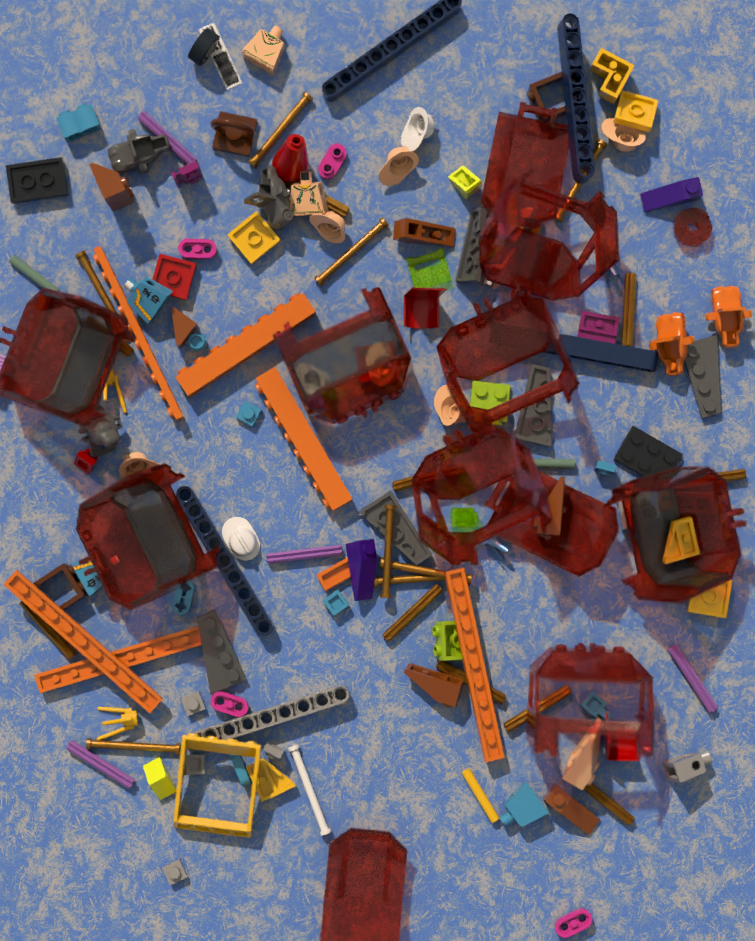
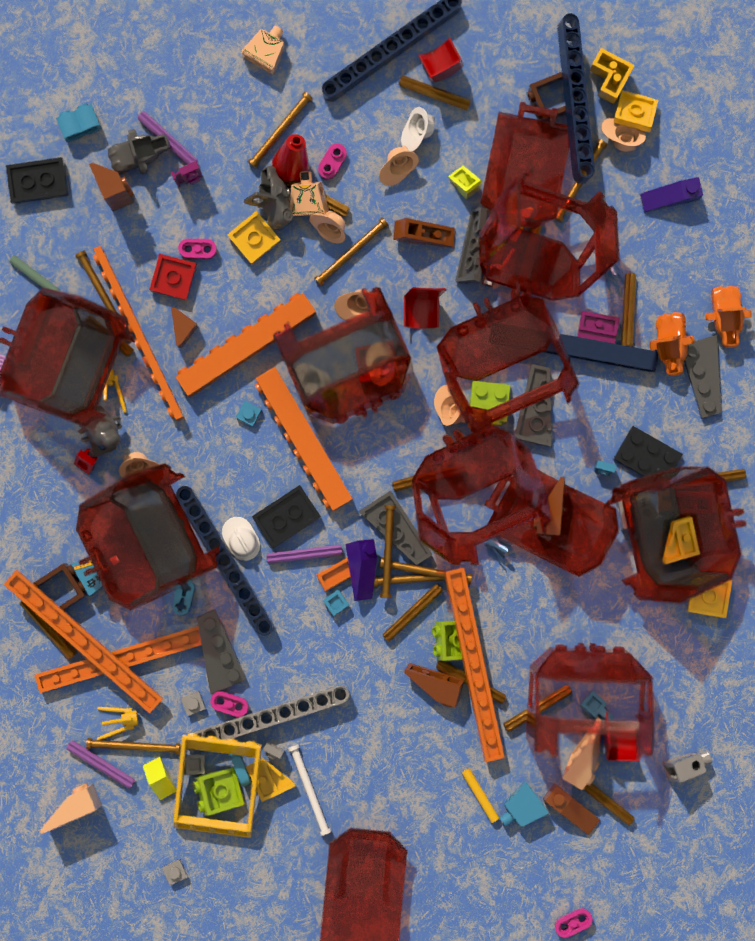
dark azure torso [124,277,173,324] -> none
black wheel [188,28,220,66] -> none
dark azure plate [188,333,207,352] -> none
sticker [199,23,242,90] -> none
reddish brown tile [210,111,257,157] -> none
clear neon green plate [406,248,451,288] -> none
clear neon green slope [450,508,478,528] -> none
sand green piece [517,458,575,469] -> none
medium lavender axle [668,644,718,713] -> none
clear red plate [673,208,712,247] -> none
none -> light nougat slope [40,783,102,834]
none -> lime plate [192,767,244,816]
none -> black plate [252,485,321,549]
none -> light nougat piece [334,289,376,321]
none -> pearl gold axle [399,75,471,110]
none -> red piece [419,38,464,82]

